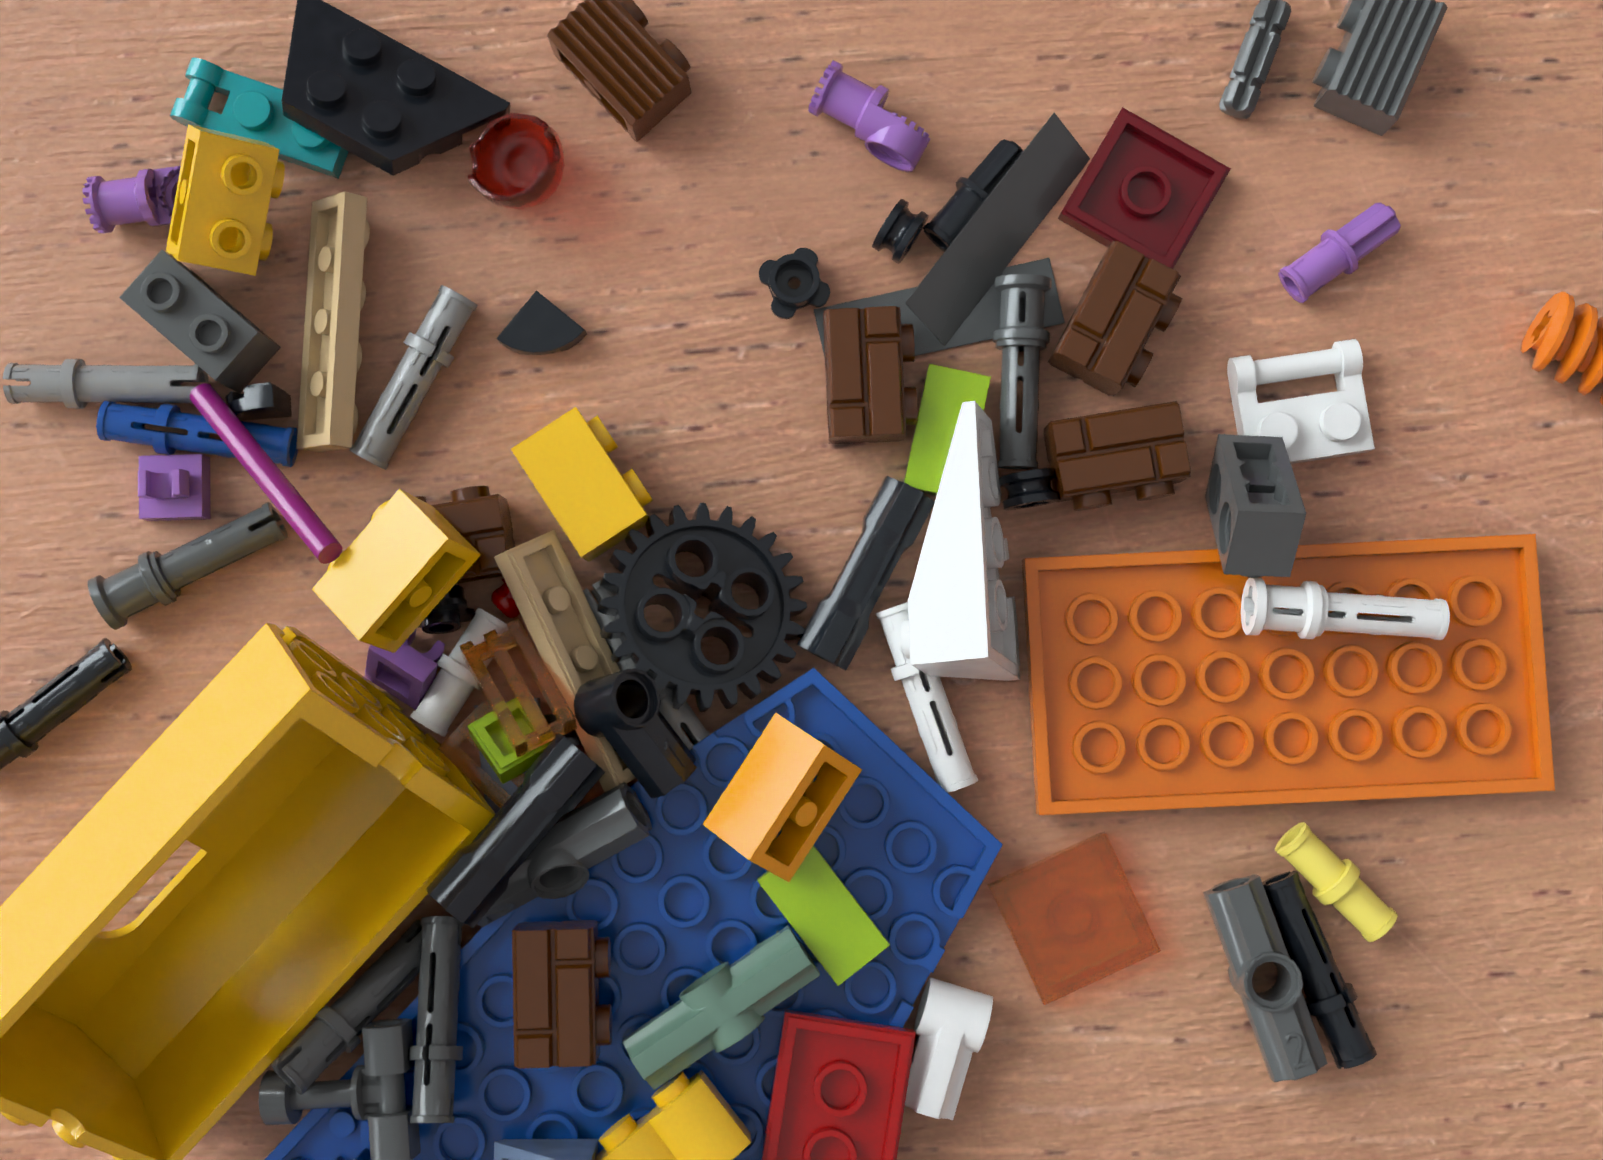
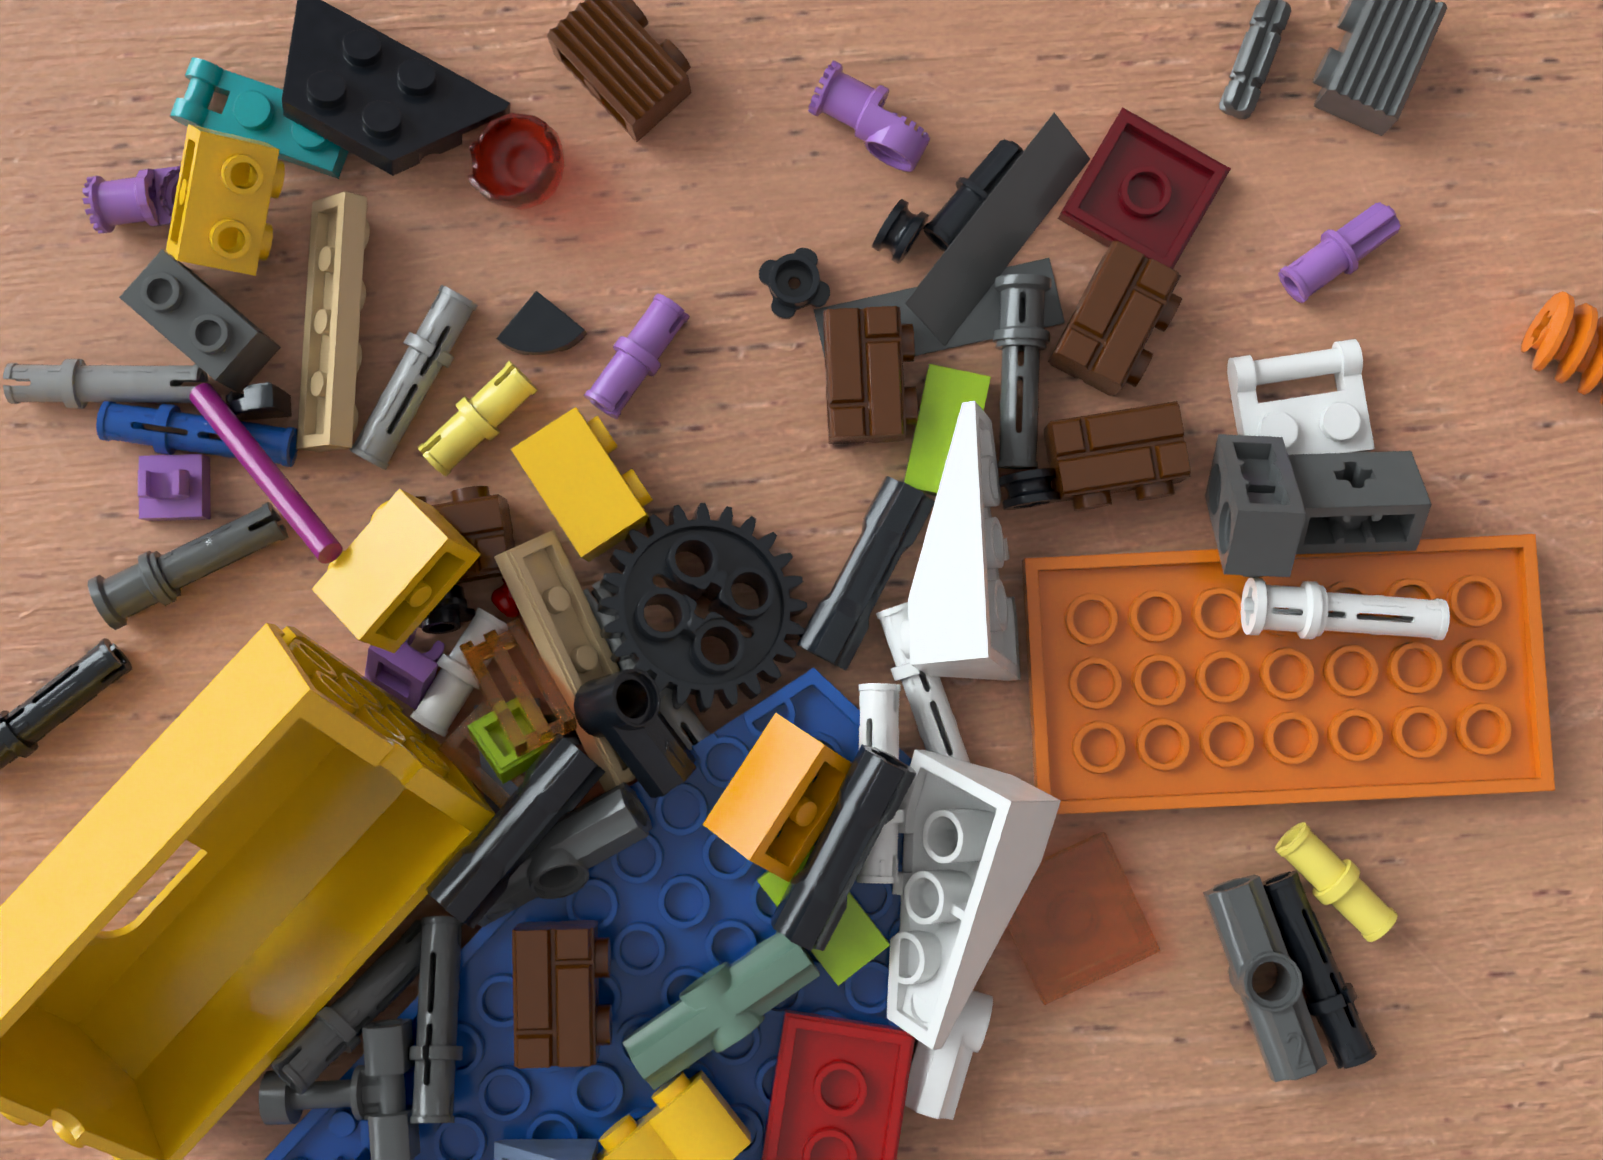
none -> light yellow pin [418,361,538,477]
none -> medium lavender pin [584,293,689,419]
none -> black axle [771,744,916,951]
none -> white pin [856,683,904,884]
none -> white wedge [886,749,1061,1050]
none -> dark grey brick [1288,451,1432,554]

